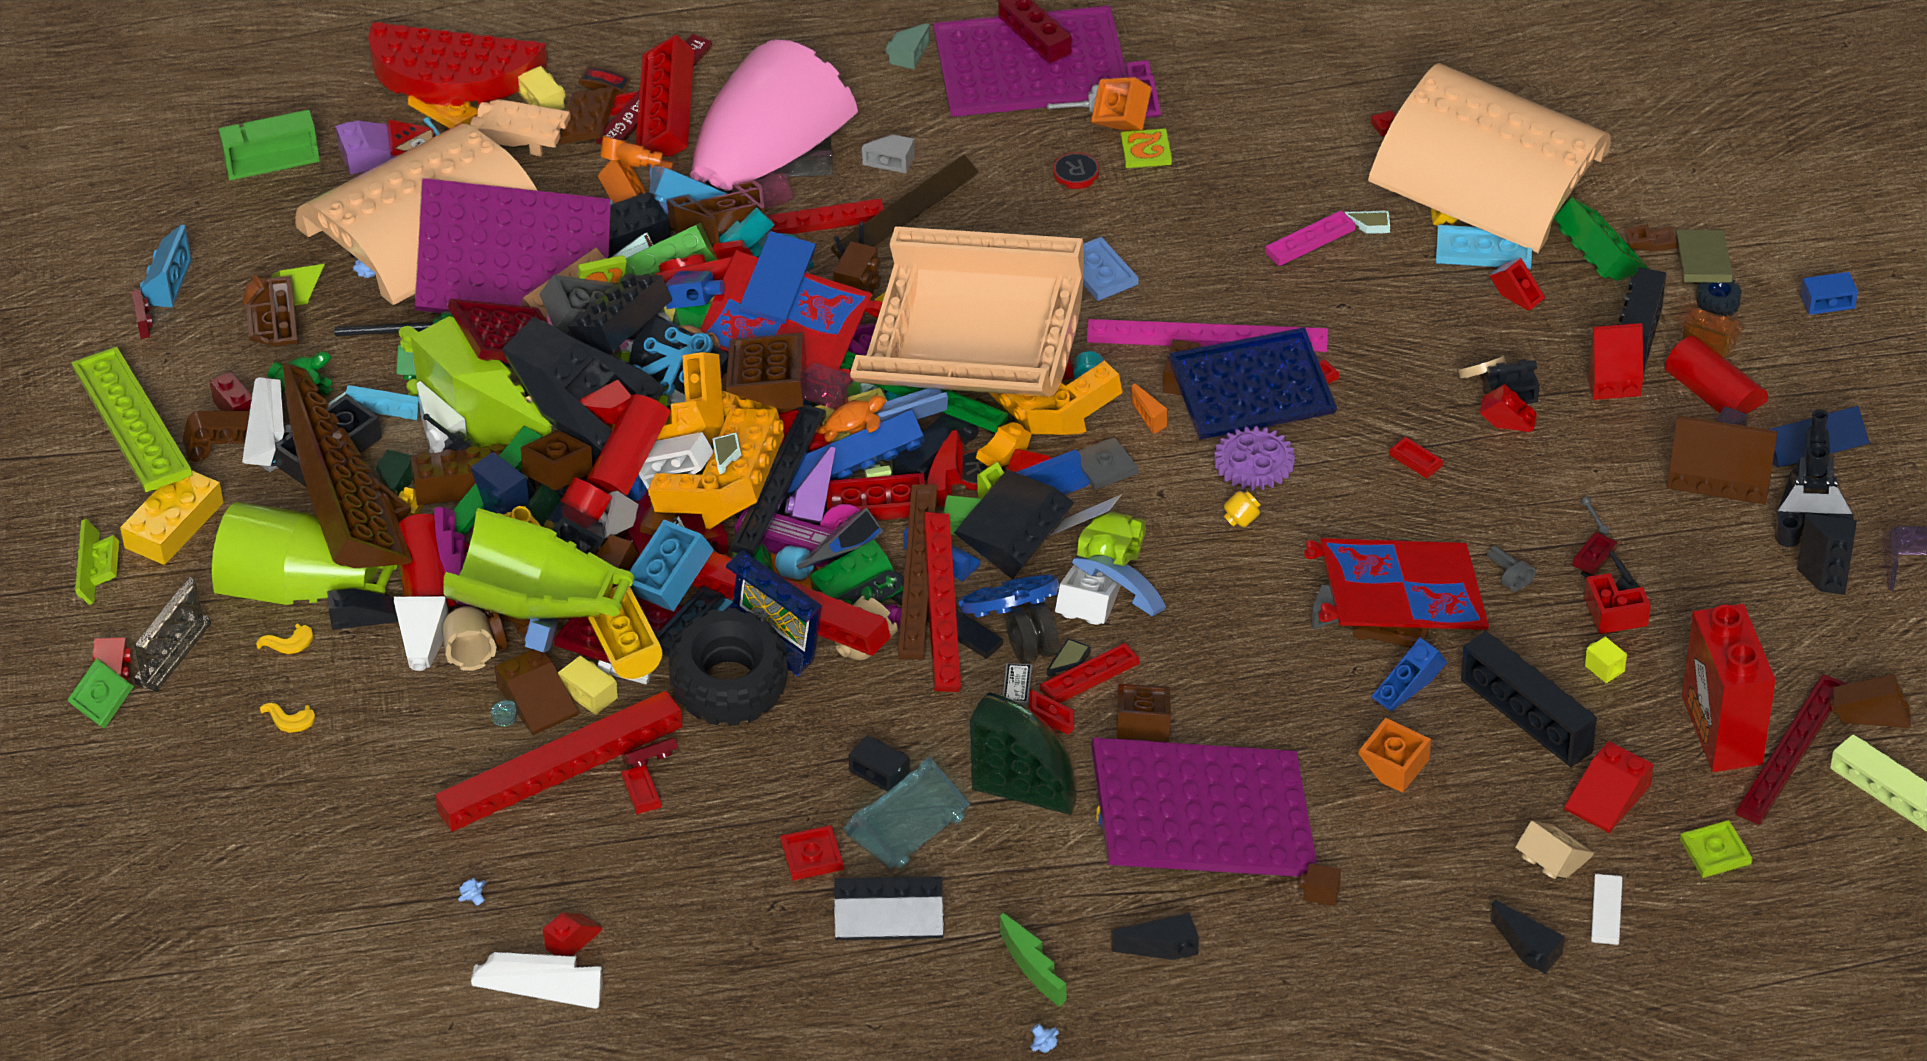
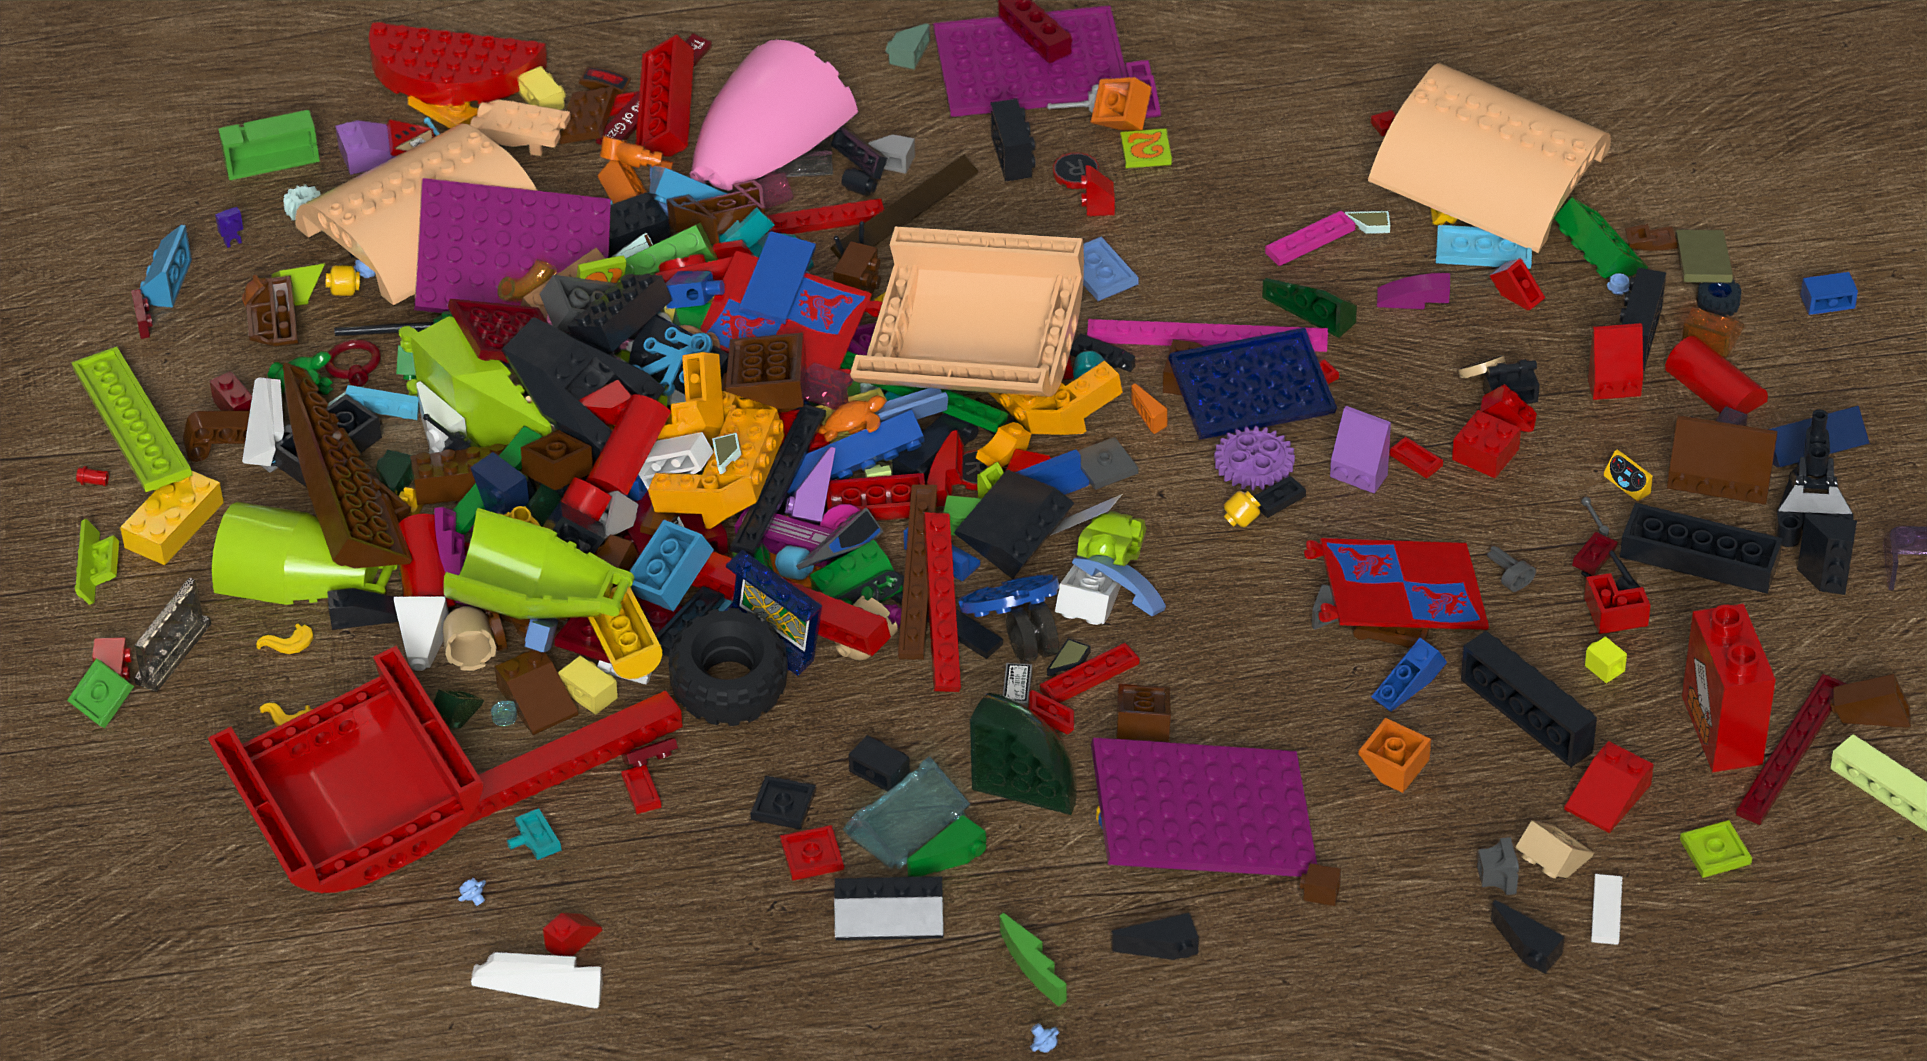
none -> red pin [76,466,109,487]
none -> red slope [208,646,484,893]
none -> dark purple plate [215,207,243,248]
none -> light aqua gear [283,184,321,220]
none -> dark red piece [324,339,381,387]
none -> yellow head [326,265,360,296]
none -> clear green slope [433,689,484,730]
none -> clear yellow cylinder [497,259,557,302]
none -> teal plate [506,808,561,860]
none -> black tile [750,775,816,830]
none -> black tile [831,125,888,179]
none -> black brick [841,168,878,196]
none -> green slope [907,815,986,877]
none -> black brick [990,98,1036,182]
none -> black hinge [1070,334,1135,372]
none -> red slope [1081,165,1115,216]
none -> black plate [1253,476,1306,518]
none -> dark green wedge [1262,278,1357,338]
none -> medium lavender slope [1330,406,1391,494]
none -> magenta slope [1377,273,1450,309]
none -> red brick [1452,410,1521,478]
none -> dark grey brick [1477,837,1519,895]
none -> slope [1604,450,1653,501]
none -> light blue plate [1607,274,1630,295]
none -> black brick [1620,502,1783,594]

